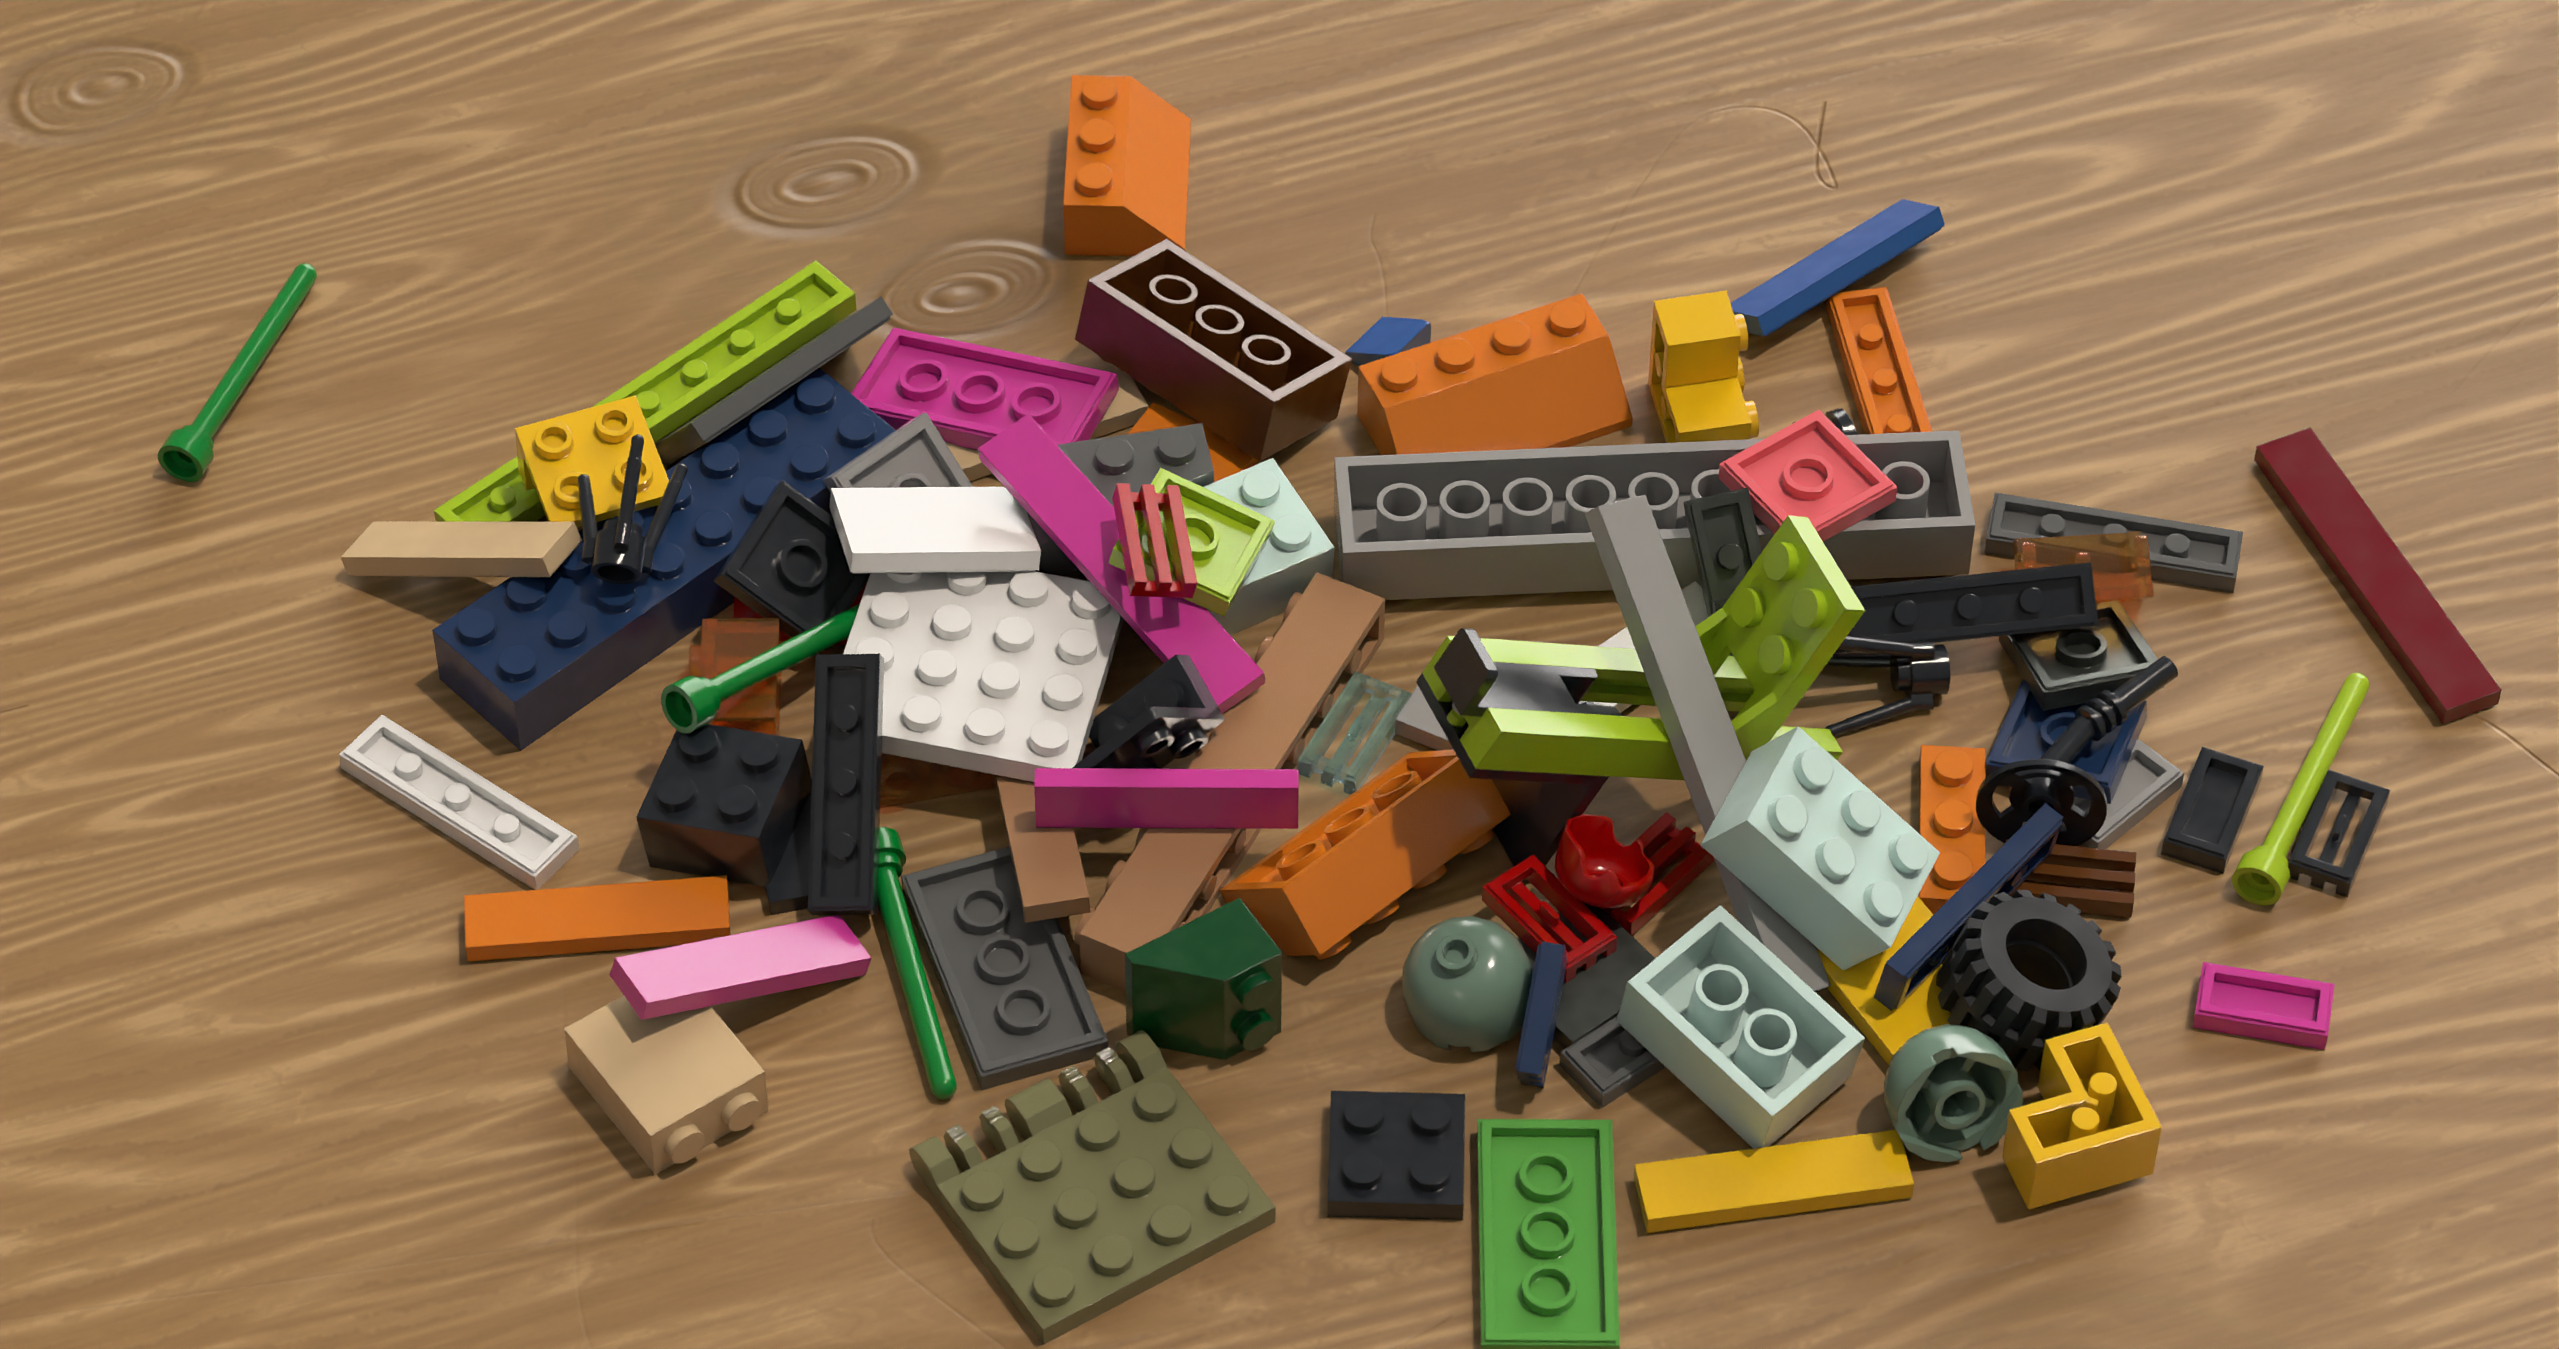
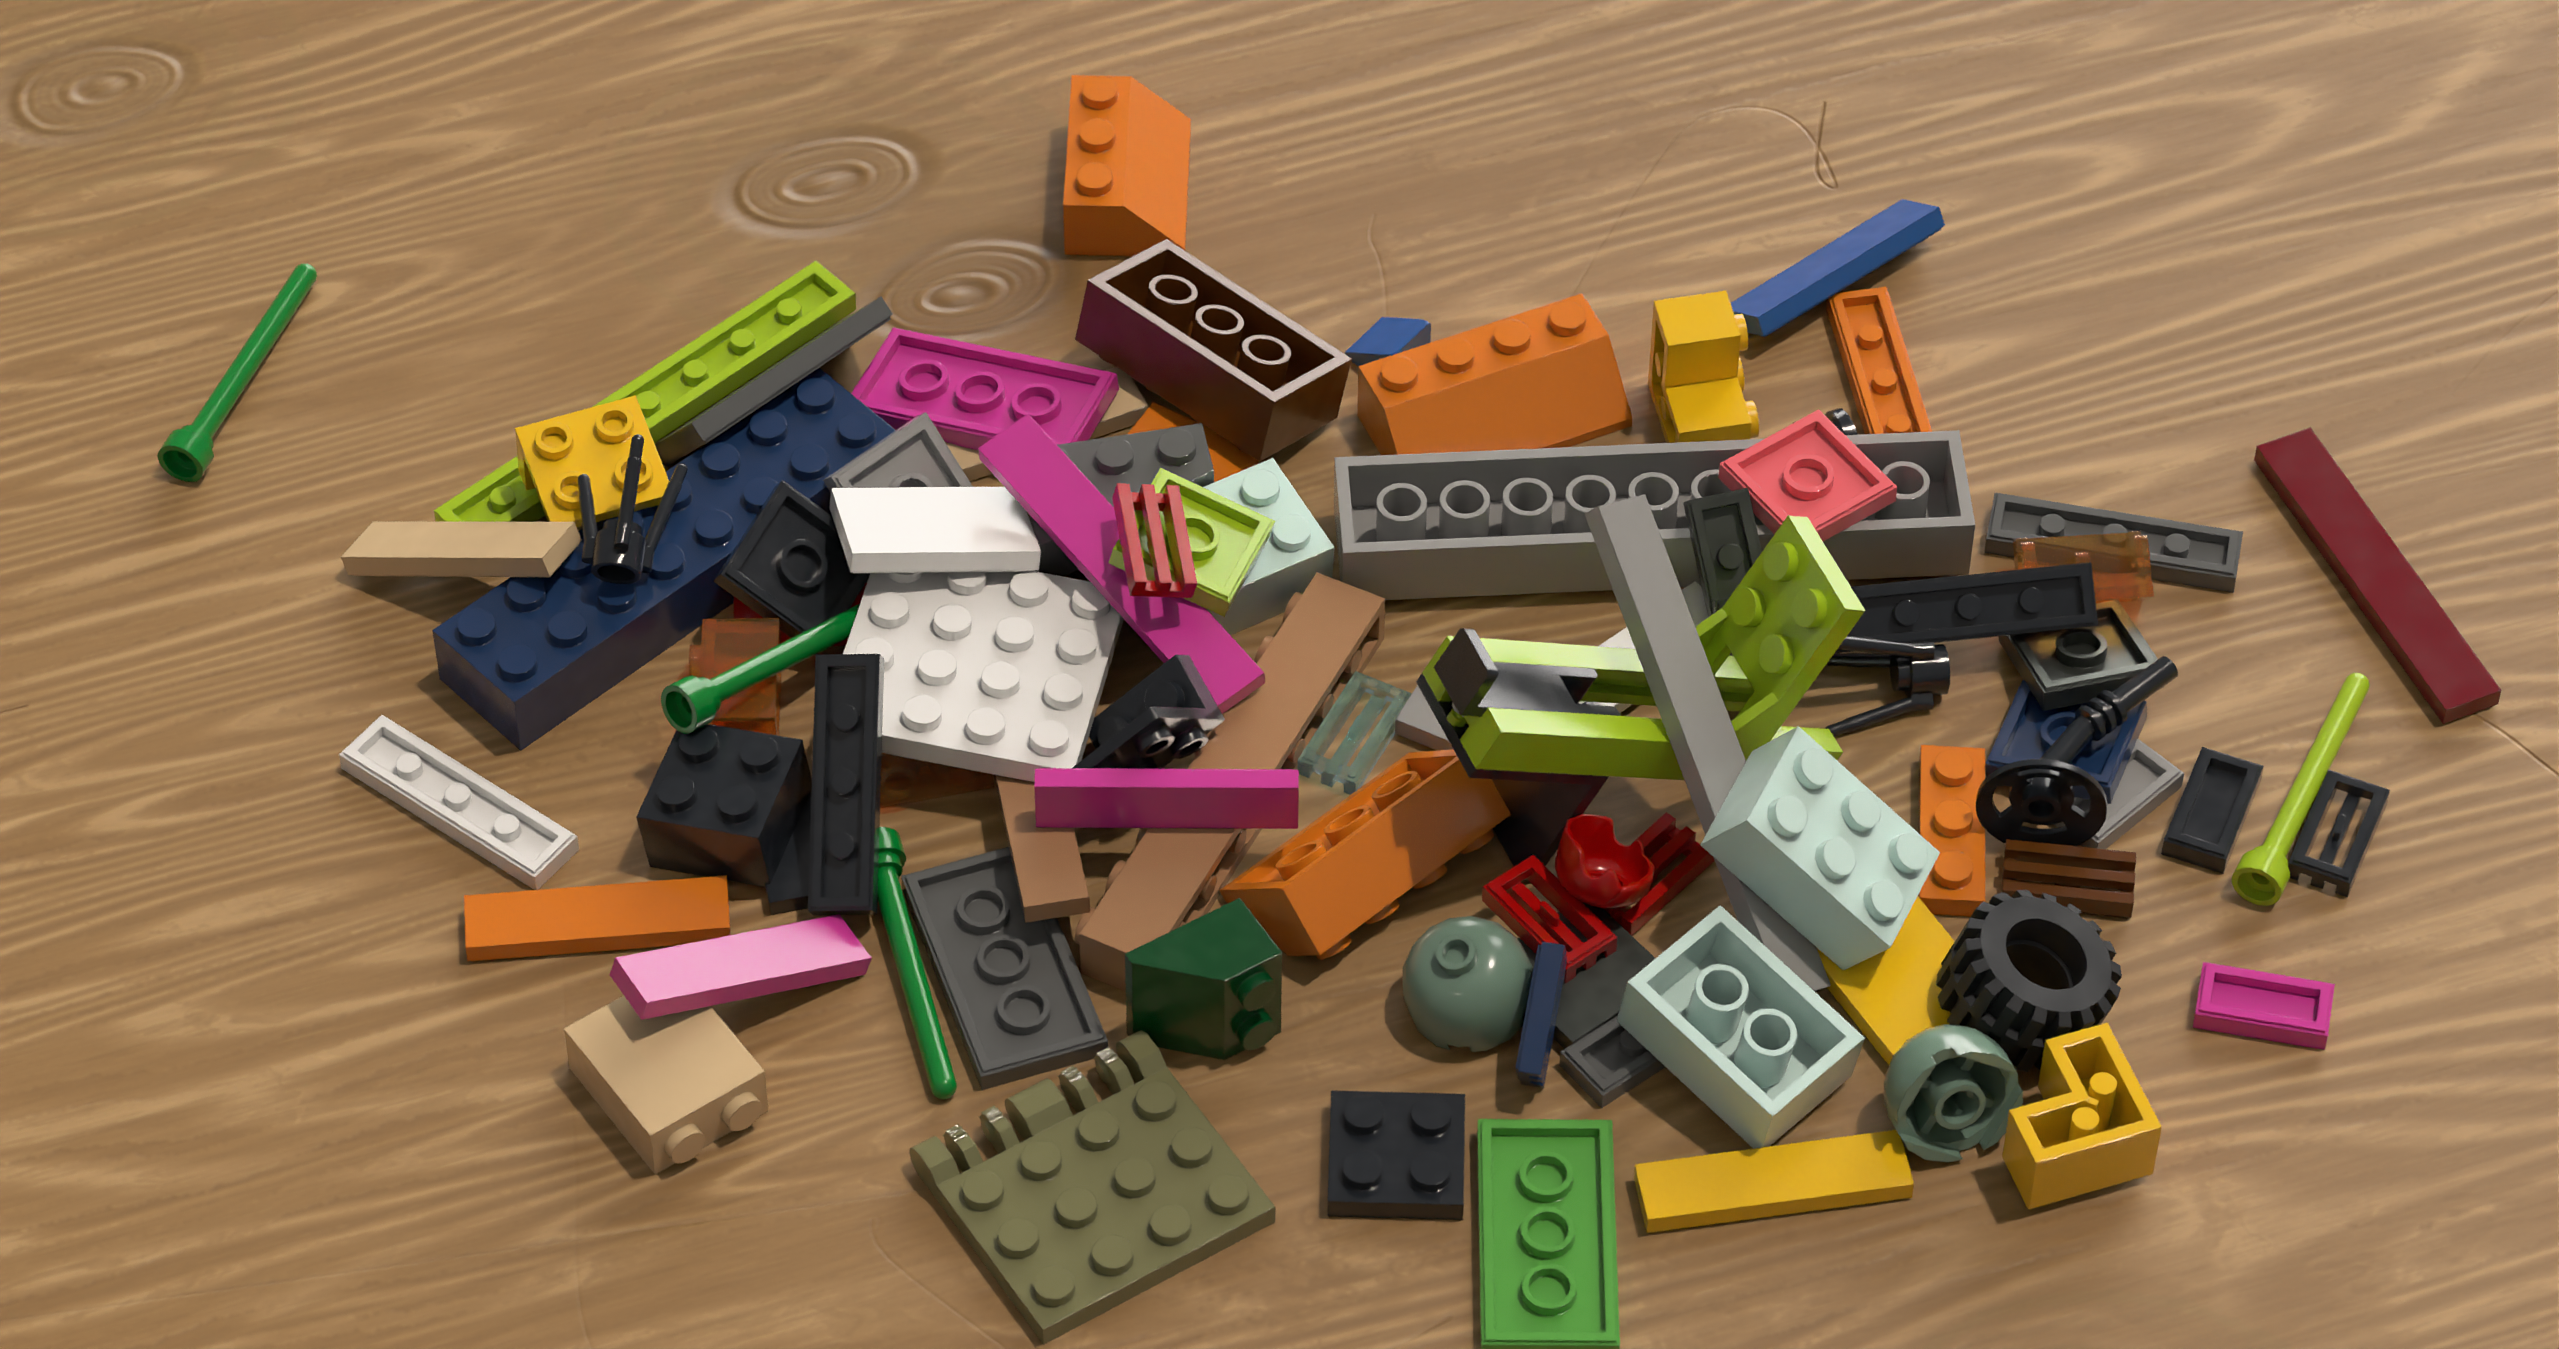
dark blue tile [1873,803,2063,1011] -> none

